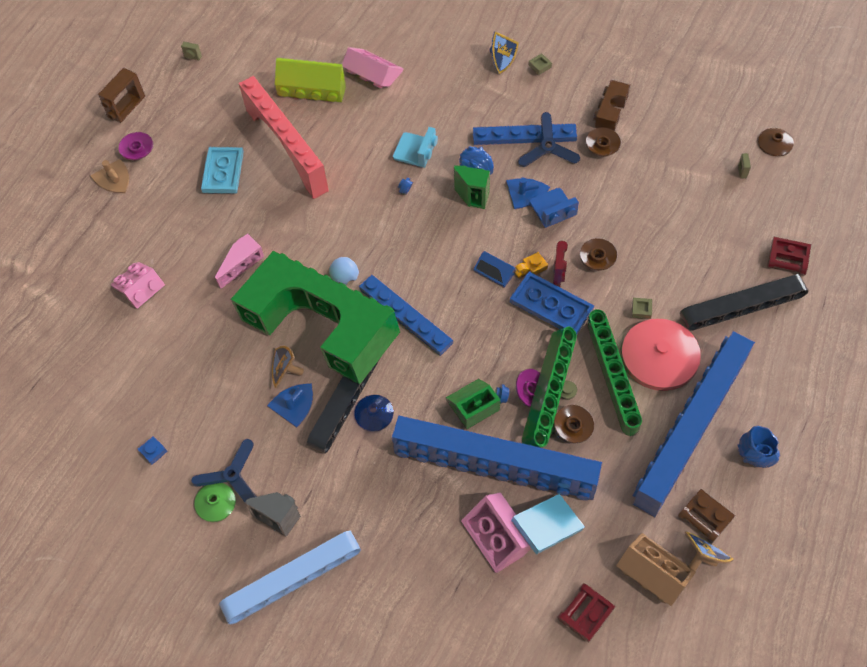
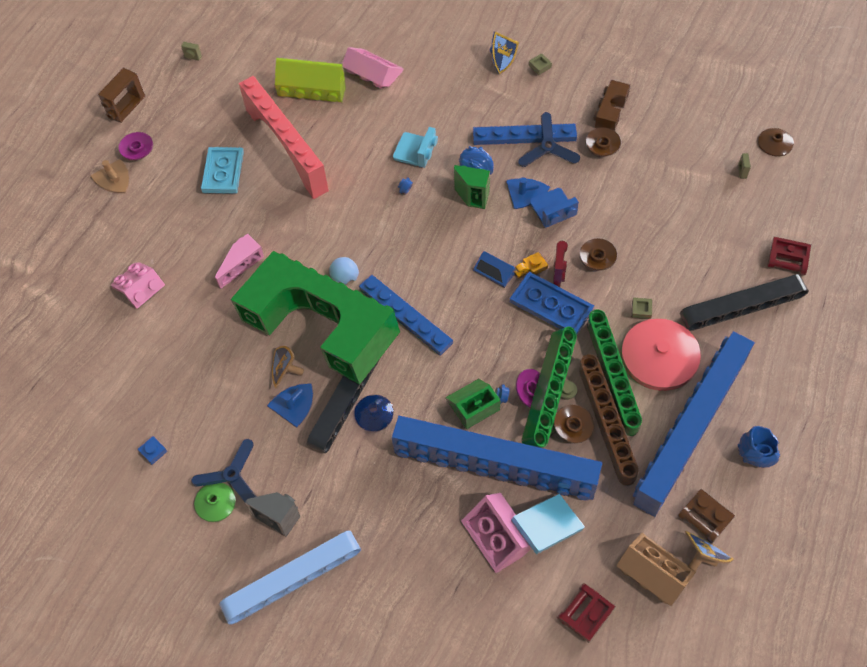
none -> reddish brown beam [579,354,639,486]

